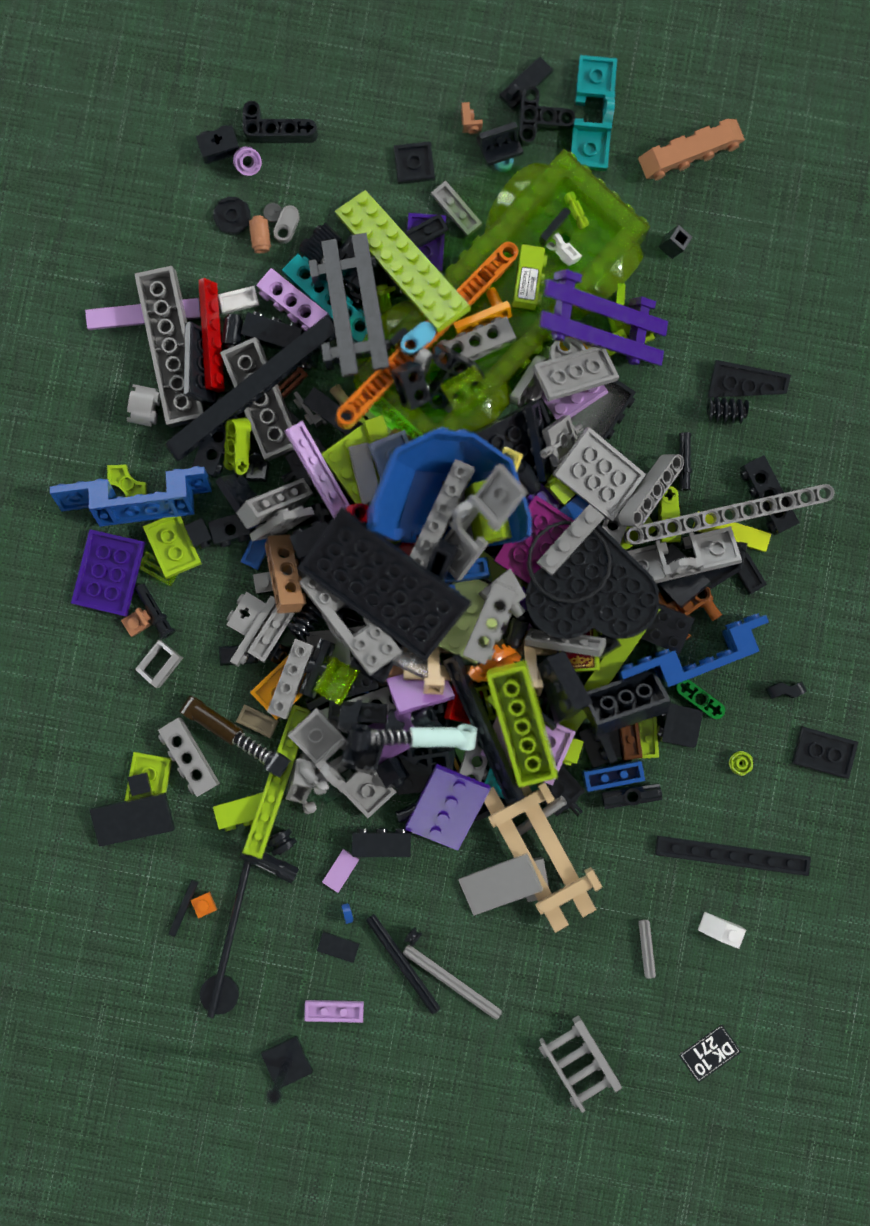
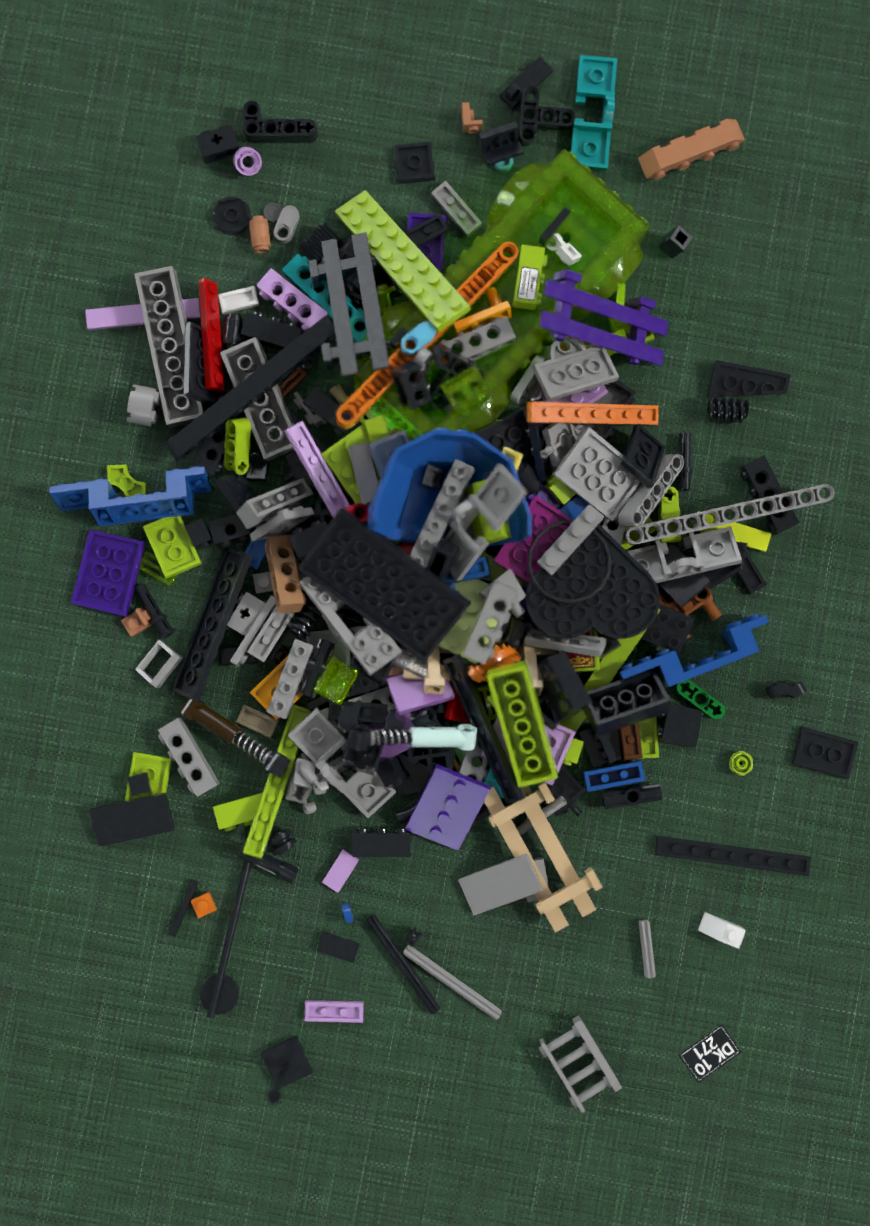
lime axle [564,191,589,229] -> none
none -> black plate [172,547,253,702]
none -> black plate [420,465,446,490]
none -> orange tile [527,402,658,425]
none -> black tile [620,424,665,488]

